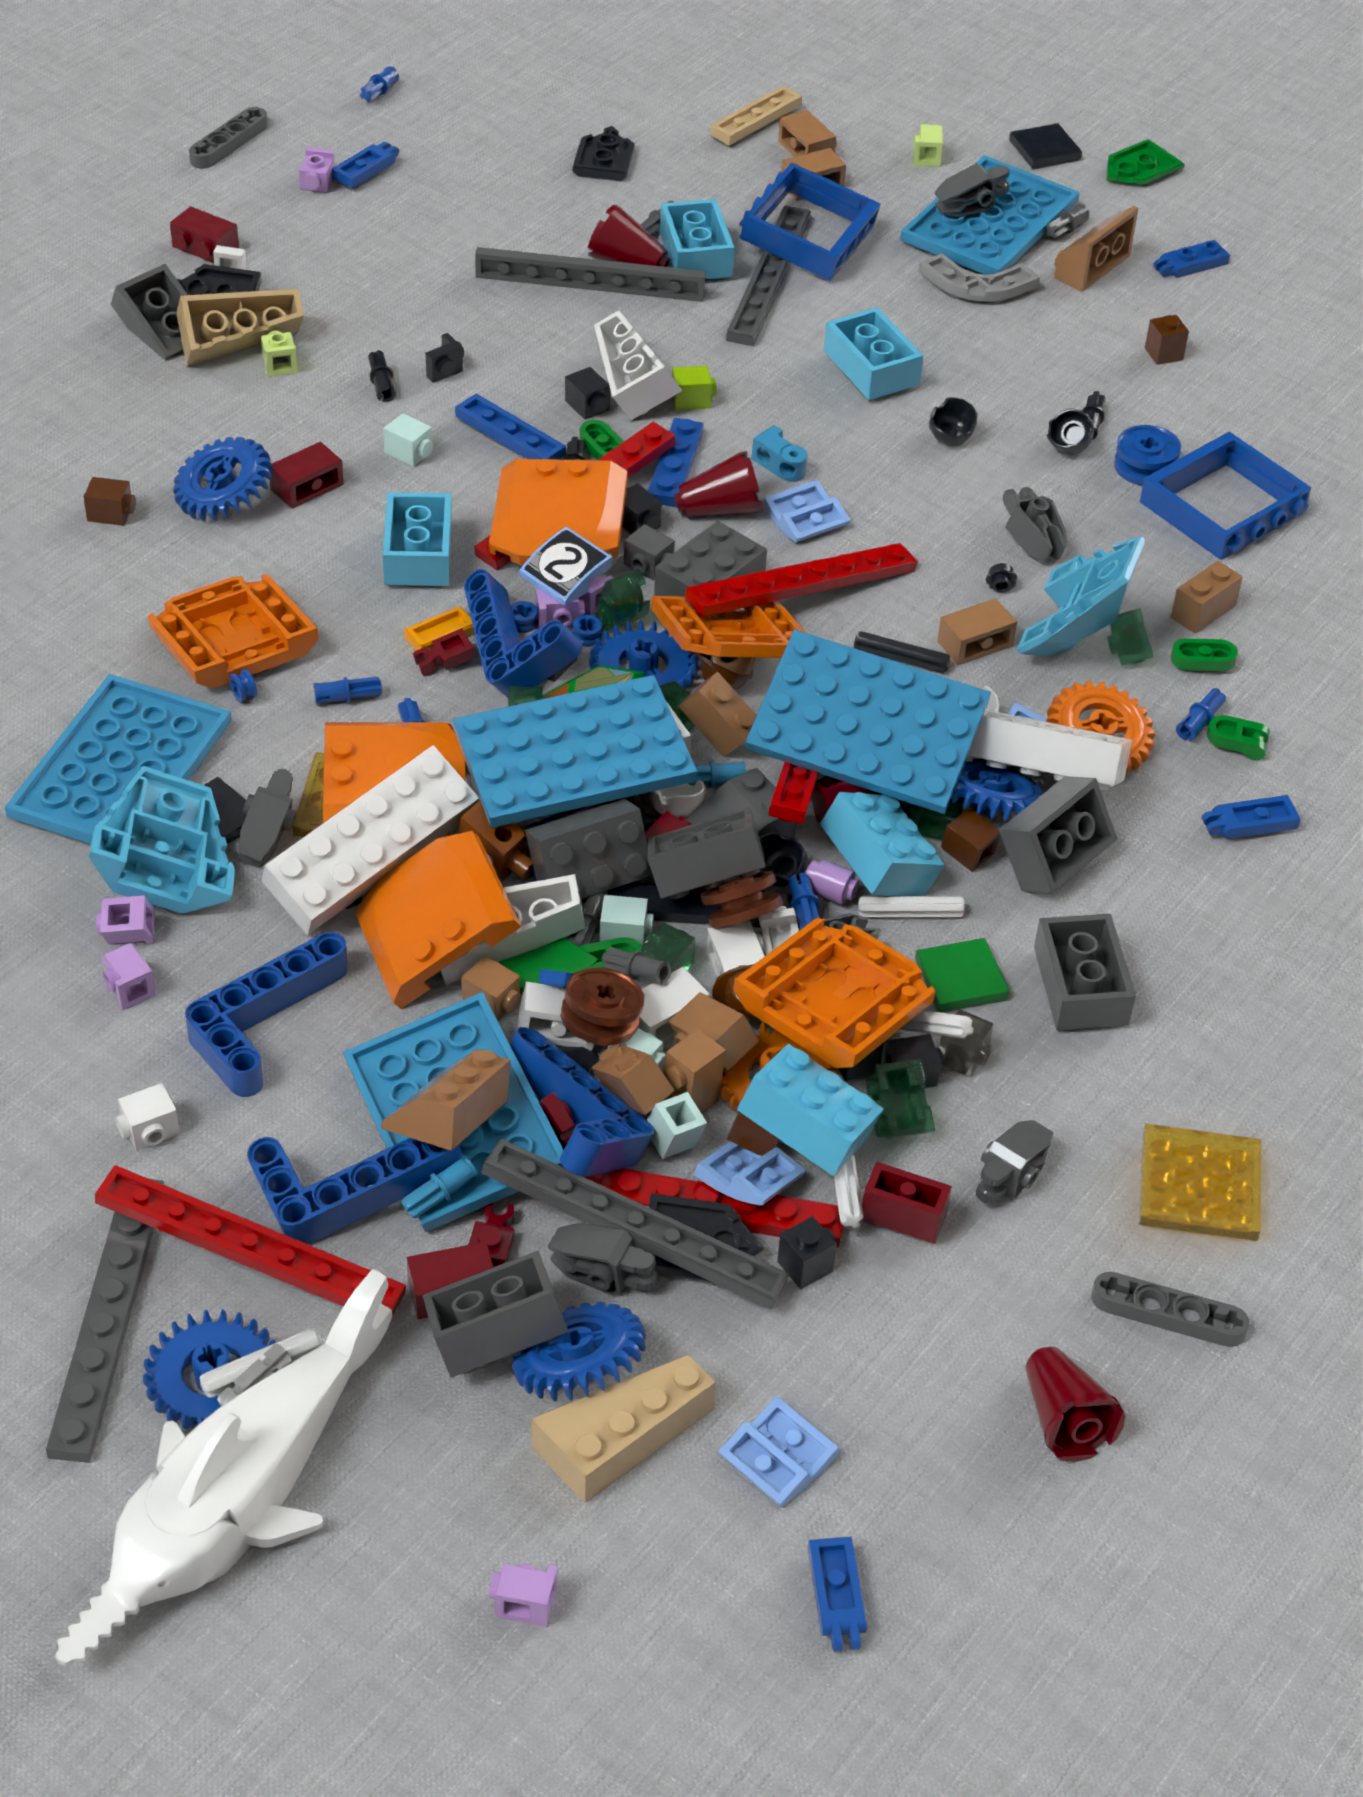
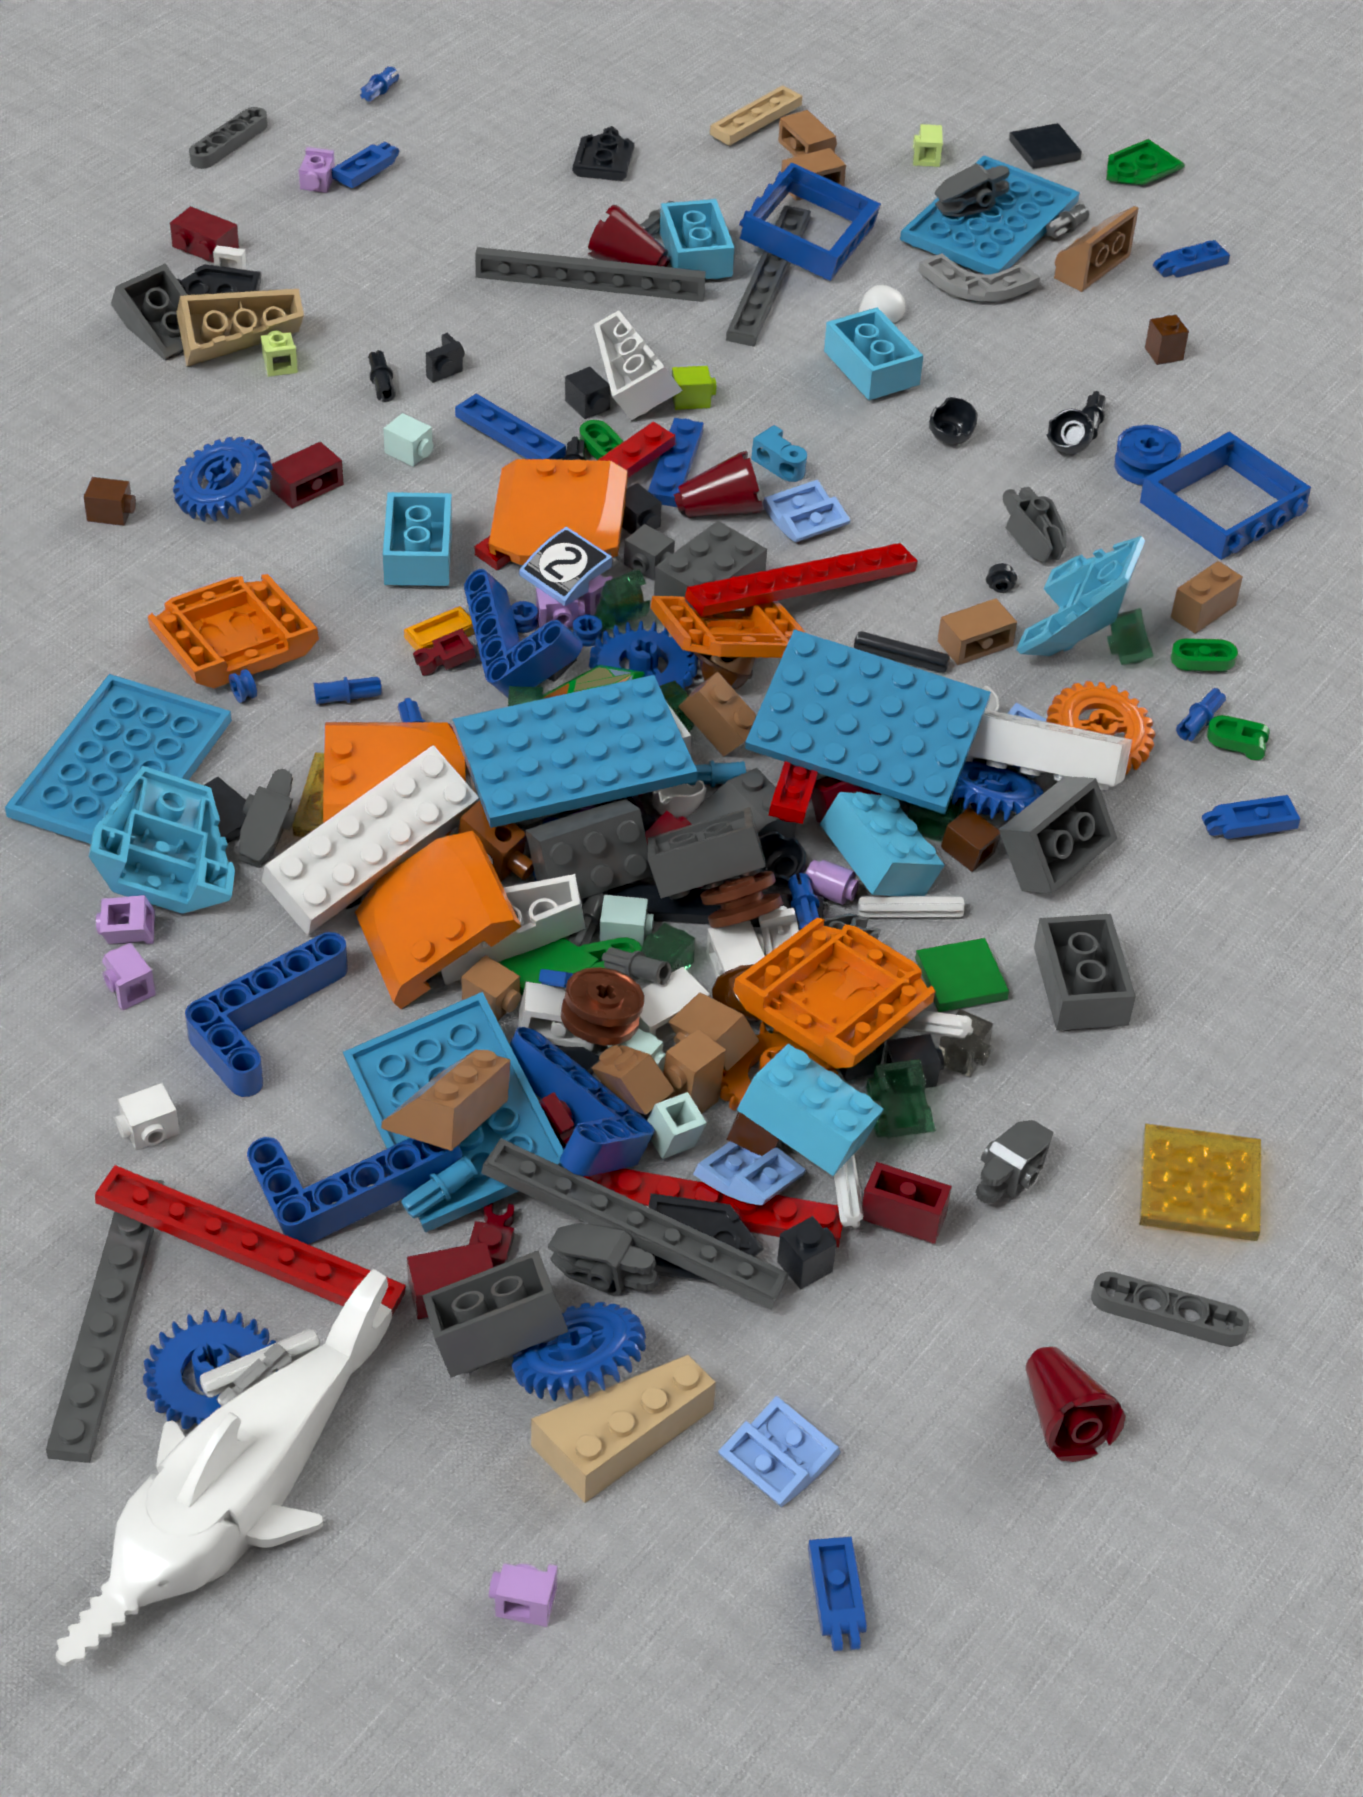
none -> white hair [859,285,906,323]

